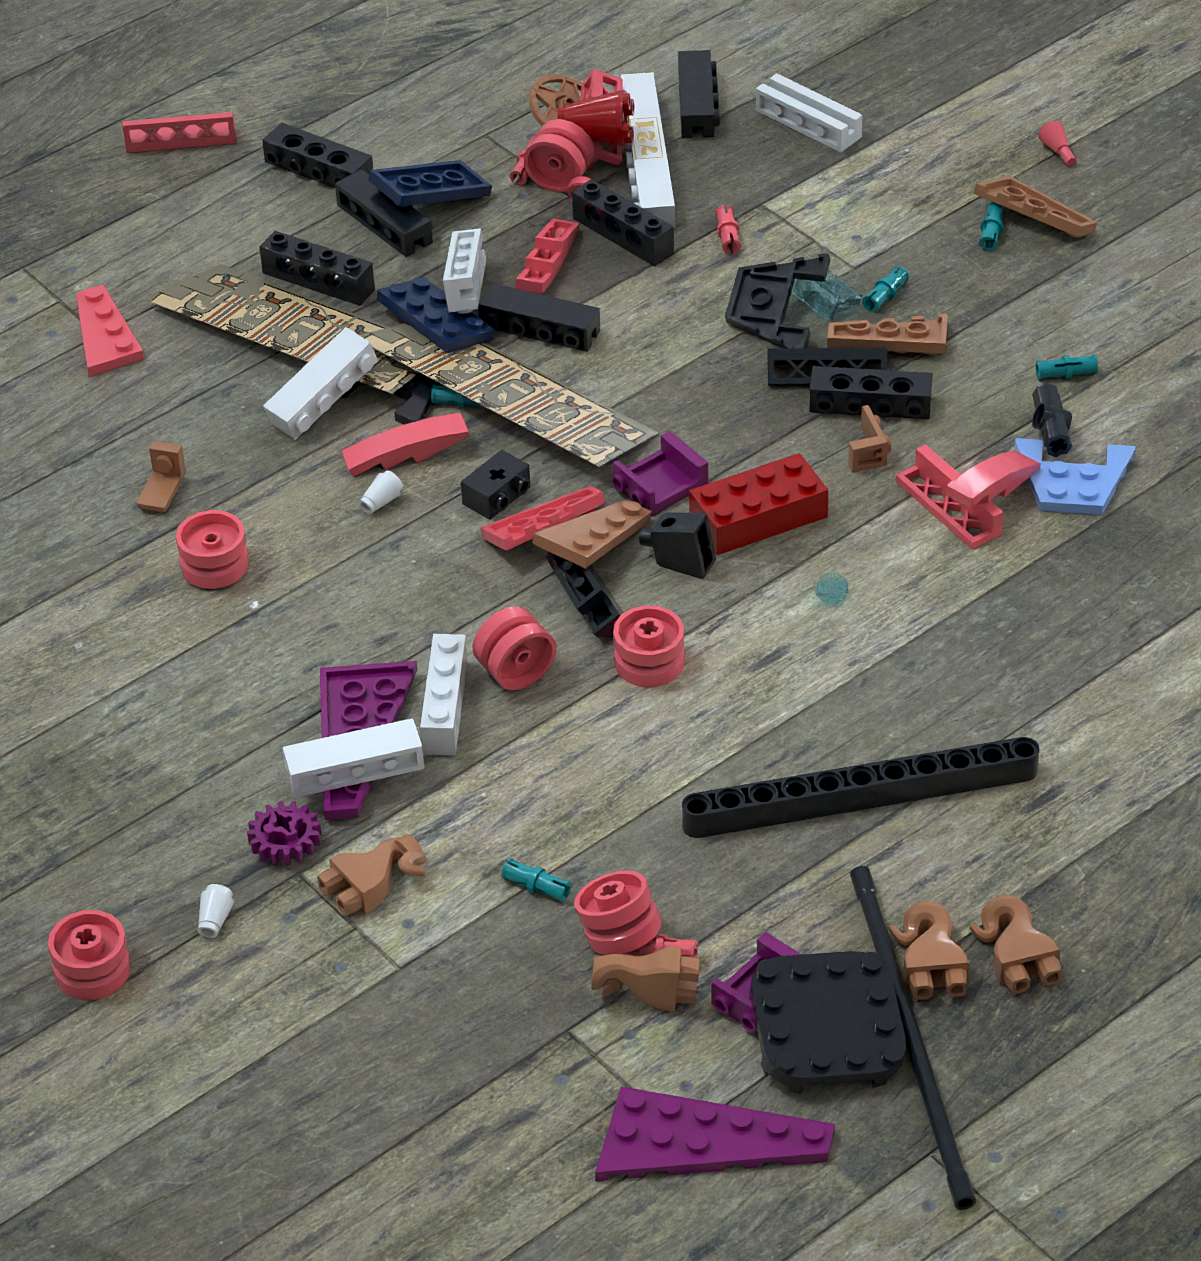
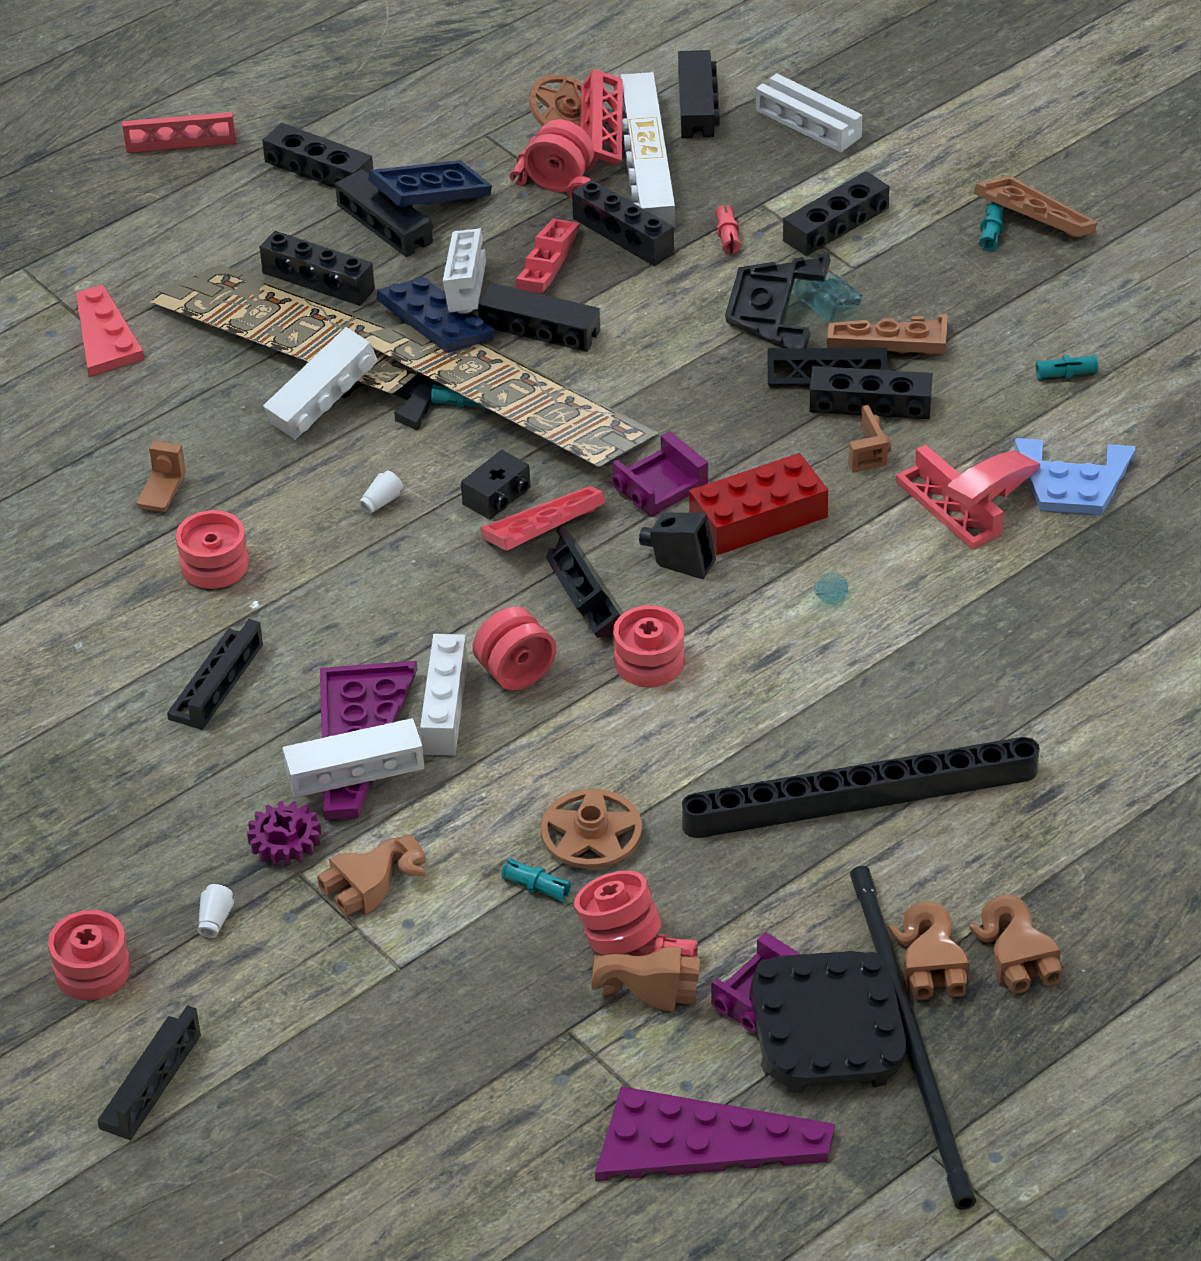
coral slope [342,413,470,477] -> none
nougat wing [532,500,652,568] -> none
red cone [558,90,635,146] -> none
teal pin [862,266,910,312] -> none
black piece [1032,383,1072,457] -> none
coral cone [1038,121,1076,166] -> none
none -> black fence [97,1005,201,1140]
none -> black fence [167,619,263,730]
none -> nougat wheel [540,789,642,869]
none -> black brick [783,171,890,256]

